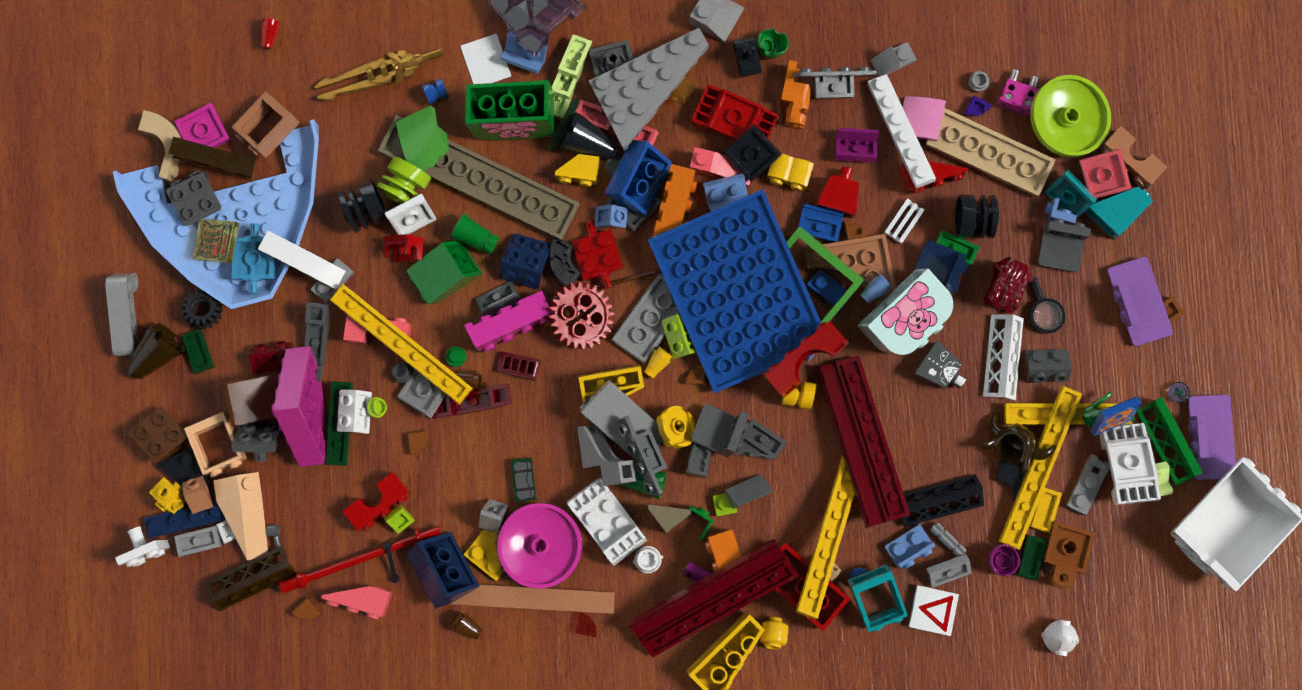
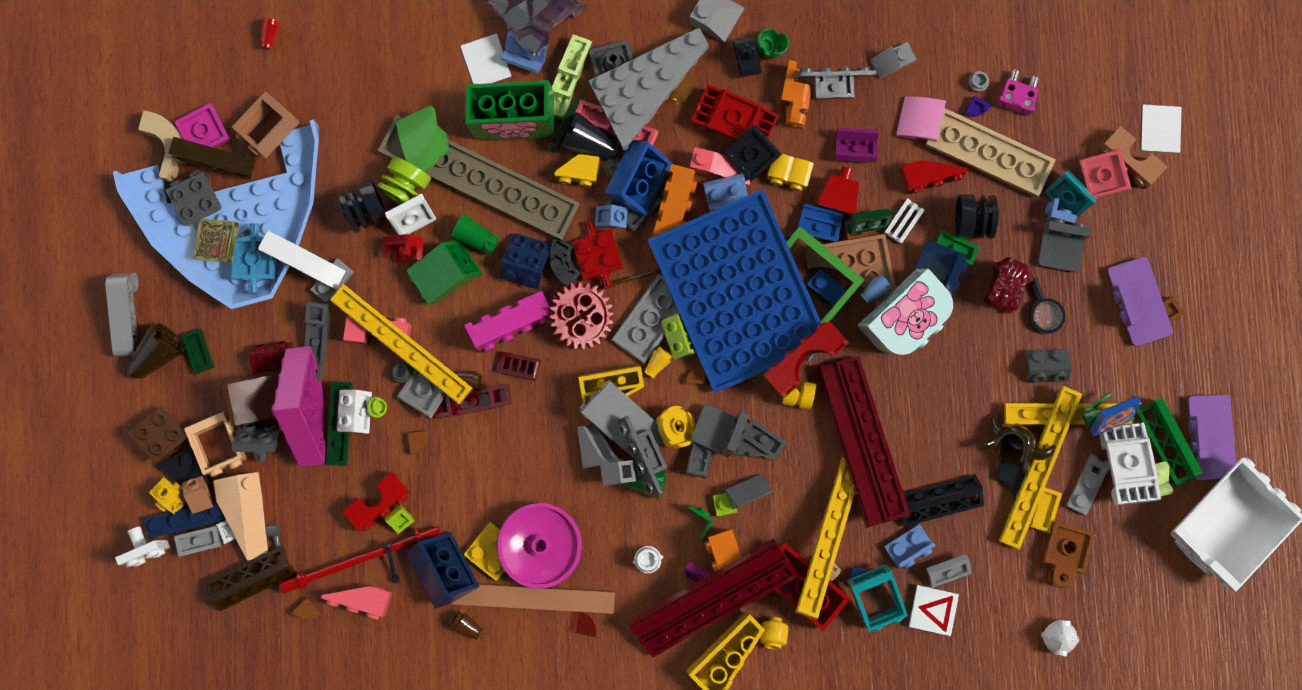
black tyre [181,290,223,330] -> none
pearl gold sword [314,48,443,101] -> none
blue wheel [422,78,449,105] -> none
green plate [446,346,467,367] -> none
dark grey slope [475,281,521,316] -> none
light grey slope [479,499,509,534] -> none
tile [511,458,537,502] -> none
white plate [567,477,648,566] -> none
dark tan slope [648,504,691,533] -> none
white plate [867,74,936,188] -> none
dark grey torso [912,340,966,389] -> none
light grey axle [930,522,966,557] -> none
white fence [983,315,1024,400] -> none
magenta hair [987,544,1020,576] -> none
dark green tile [1016,534,1048,581] -> none
lime dish [1030,75,1111,157] -> none
teal slope [1085,187,1153,239] -> none
clear smoke tile [1167,382,1190,403] -> none
none -> dark green plate [847,209,893,235]
none -> white sticker [1141,105,1181,153]

